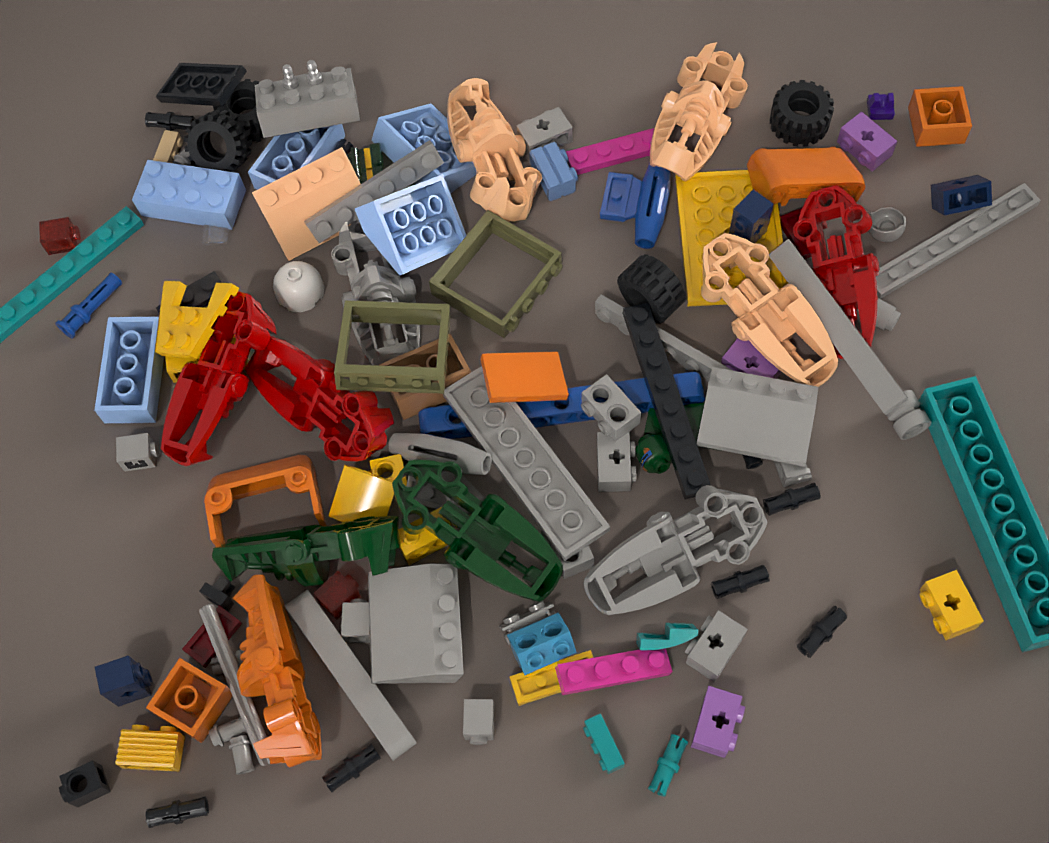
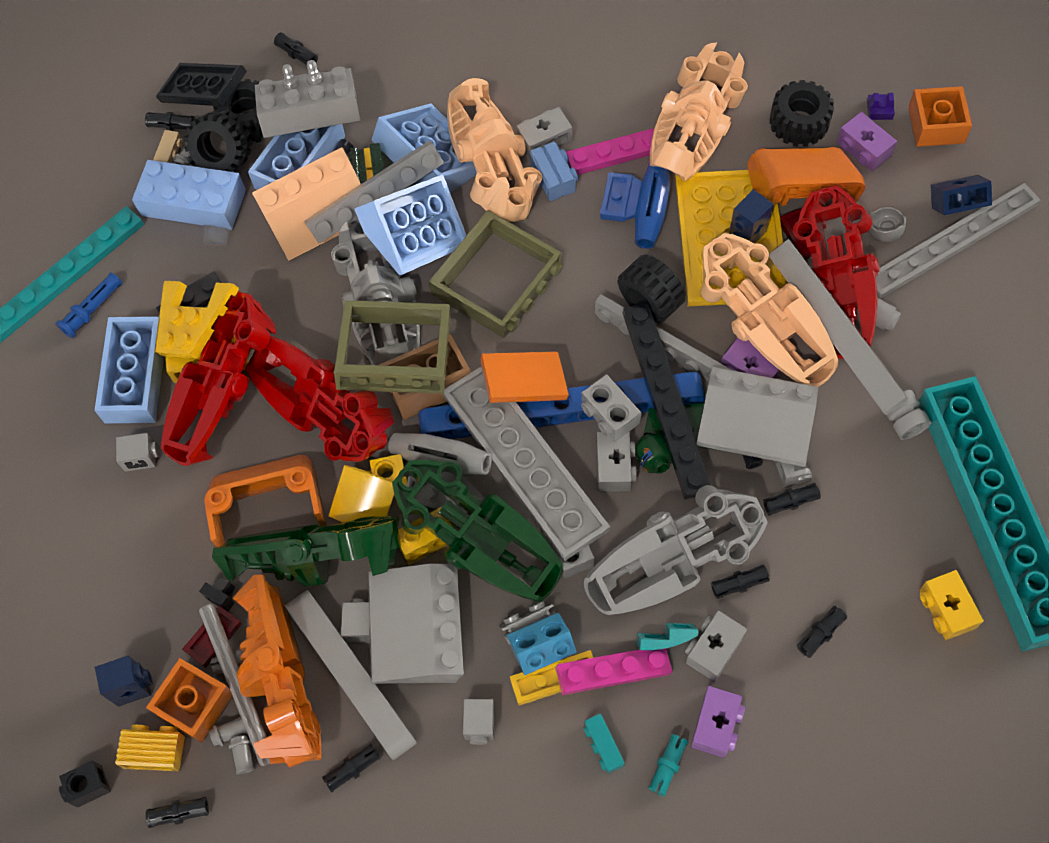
clear red brick [39,217,81,255] -> none
white cylinder [273,261,325,312] -> none
clear red brick [313,571,361,620] -> none
none -> black pin [274,32,318,66]

